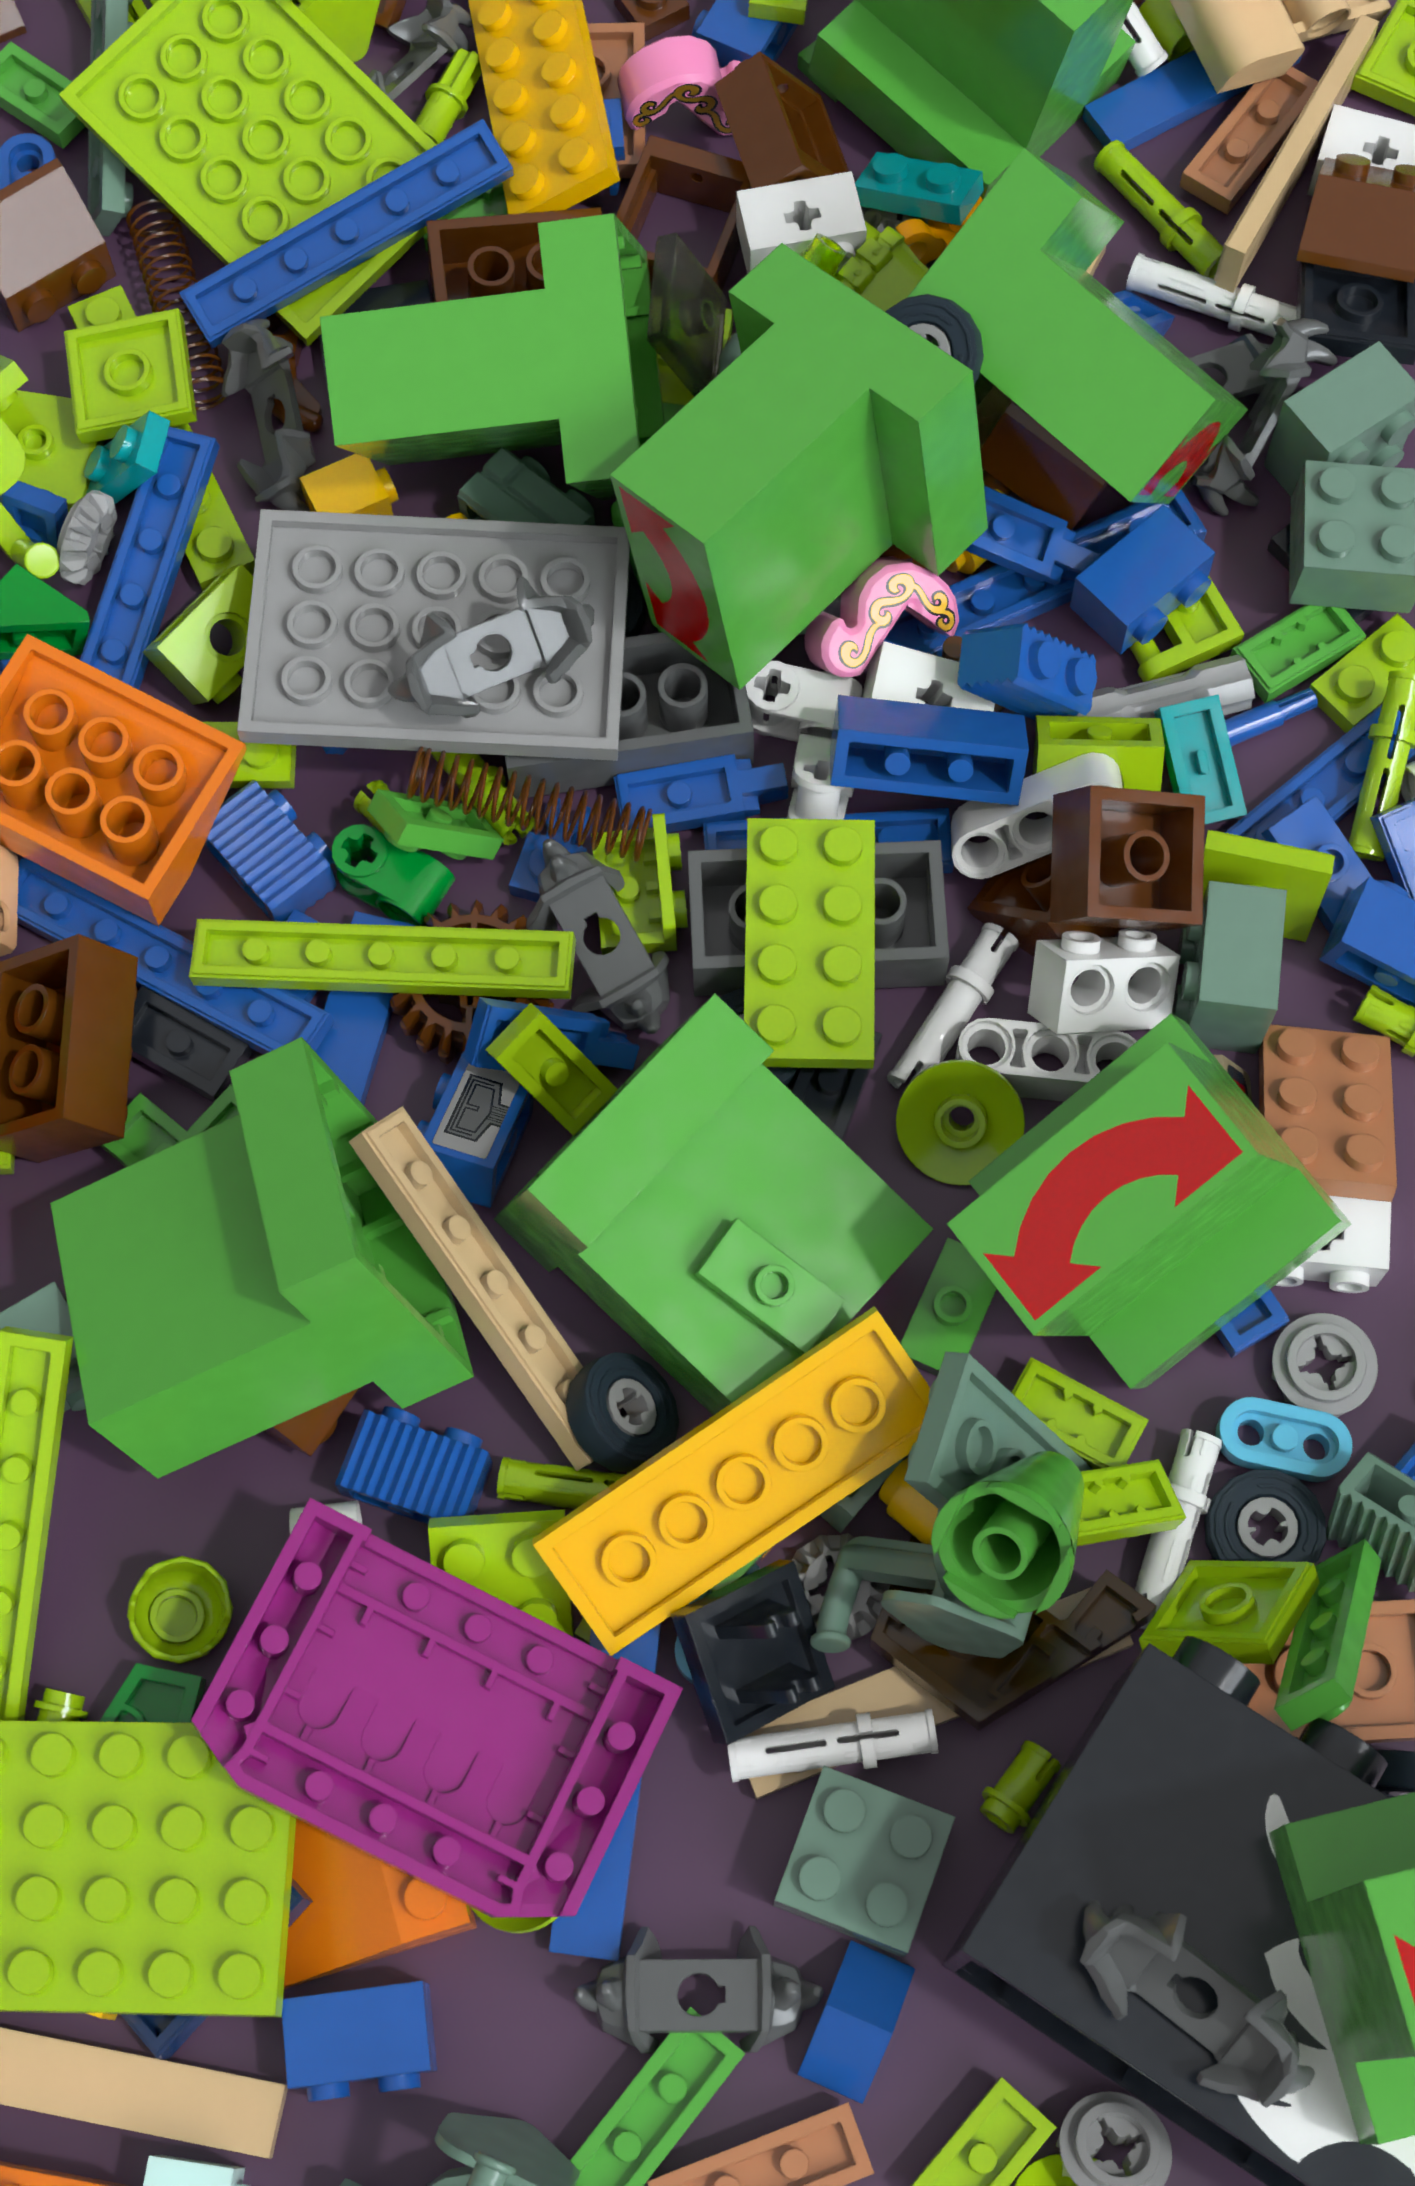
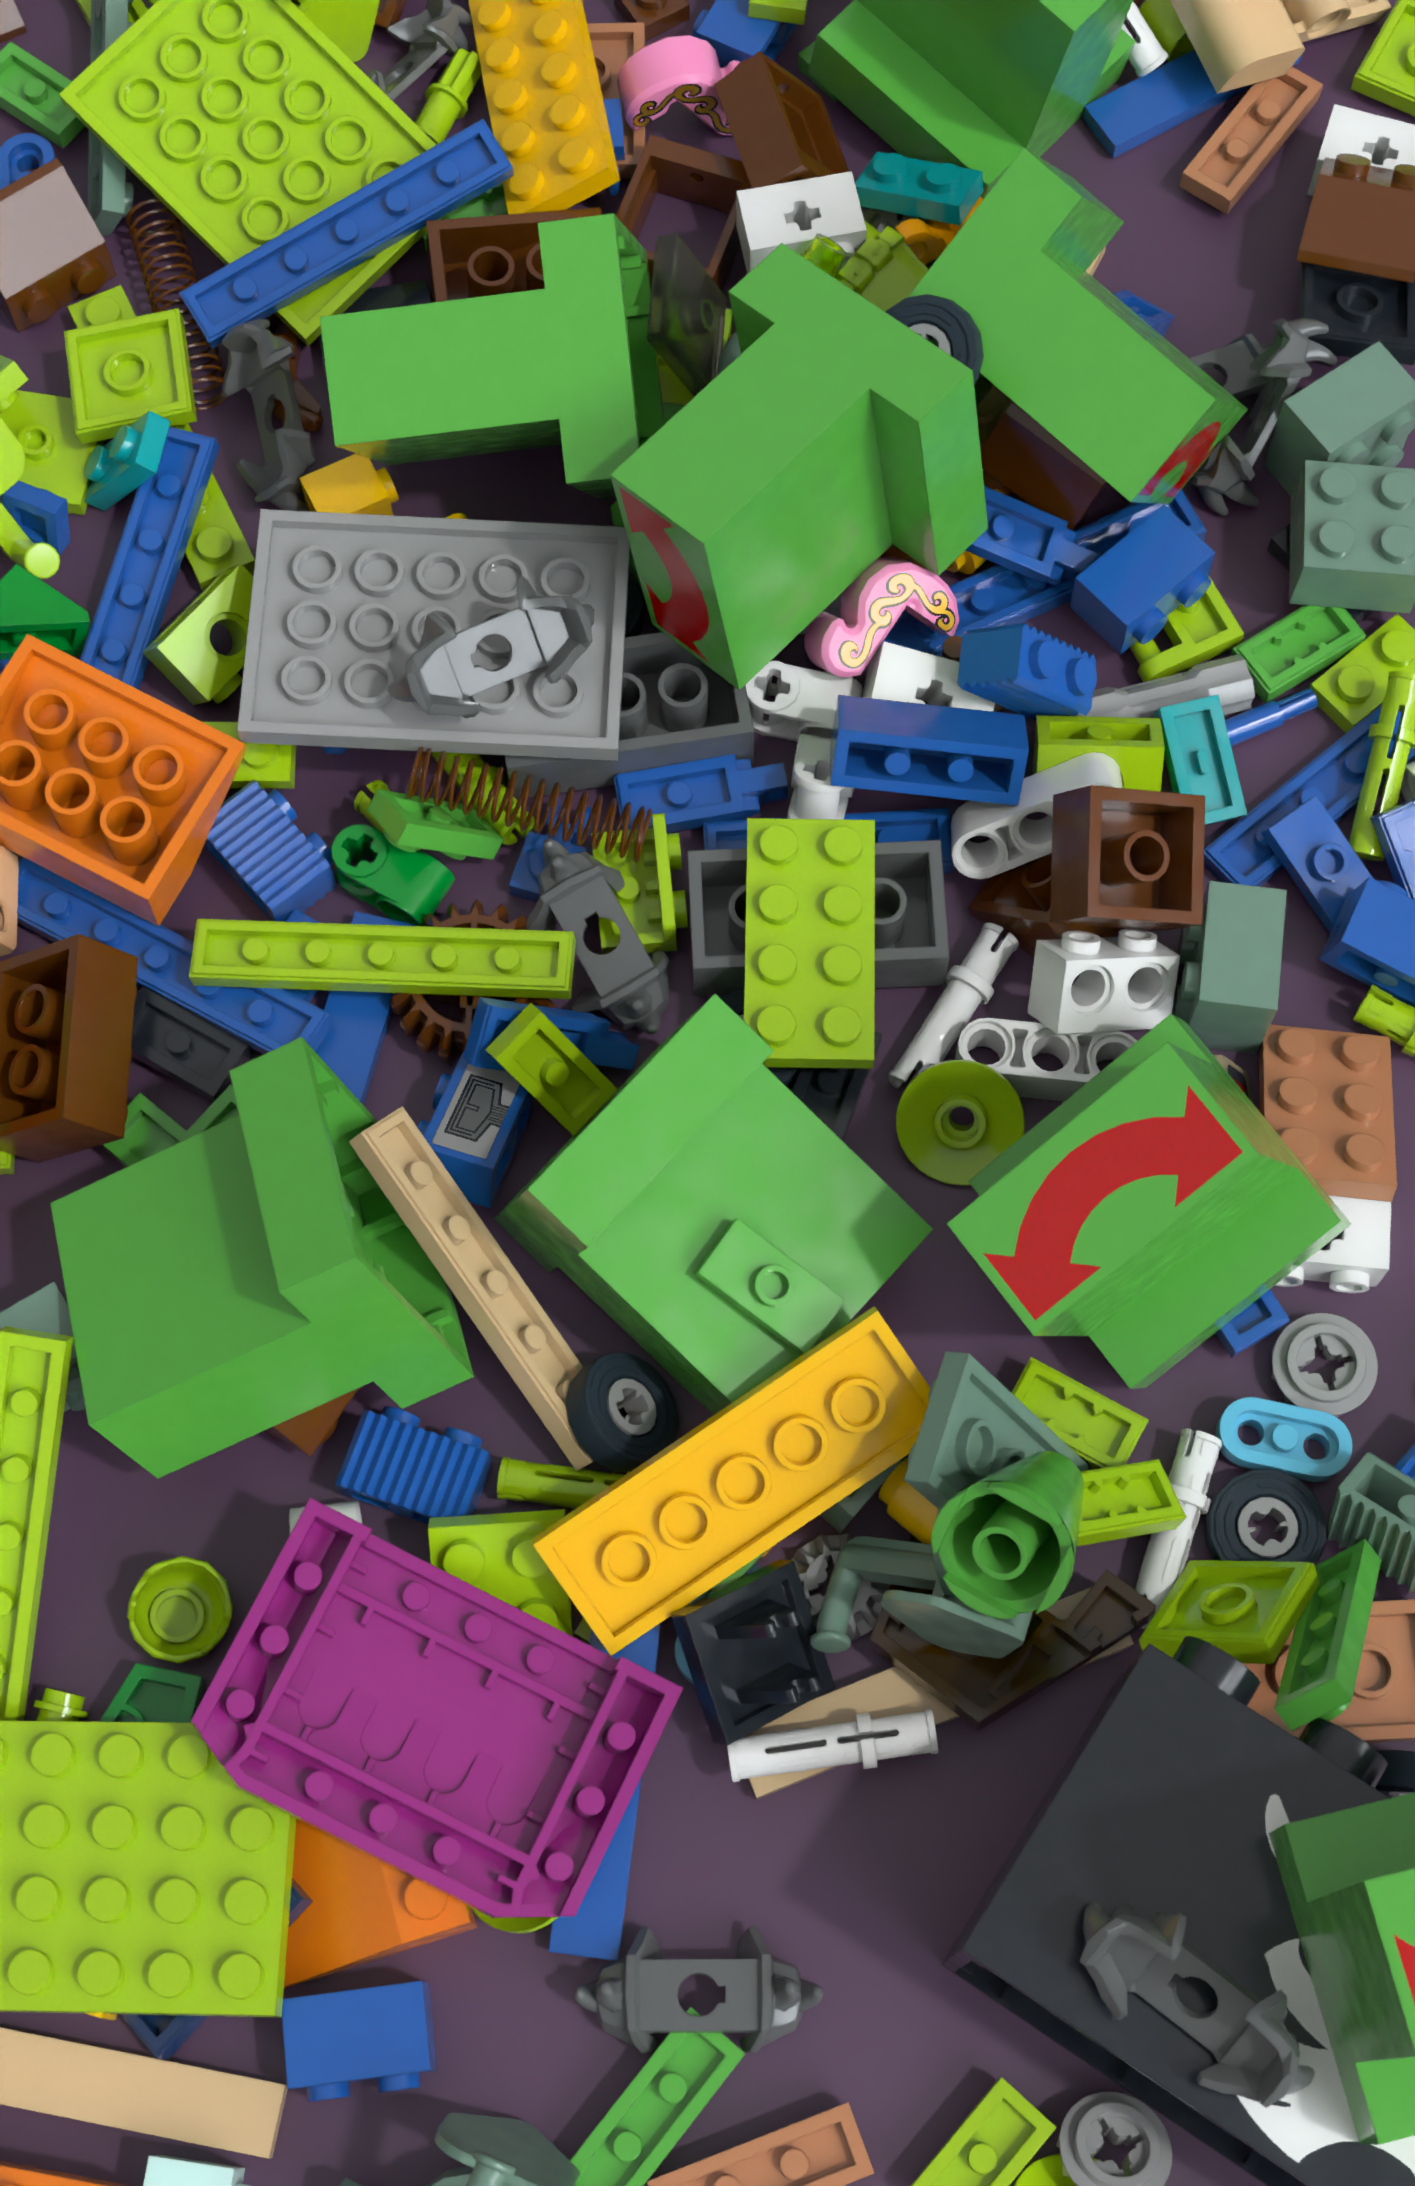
light grey gear [57,490,117,585] -> none
sand green brick [457,448,595,525] -> none
sand green brick [773,1766,955,1958] -> none
blue slope [797,1940,916,2104] -> none
bright green plate [900,1238,997,1376] -> none
lime pin [979,1740,1061,1834] -> none
lime pin [1094,140,1223,279] -> none
white pin [1126,253,1297,338] -> none
lime plate [1203,830,1335,942] -> none
tan tile [1214,14,1379,293] -> none

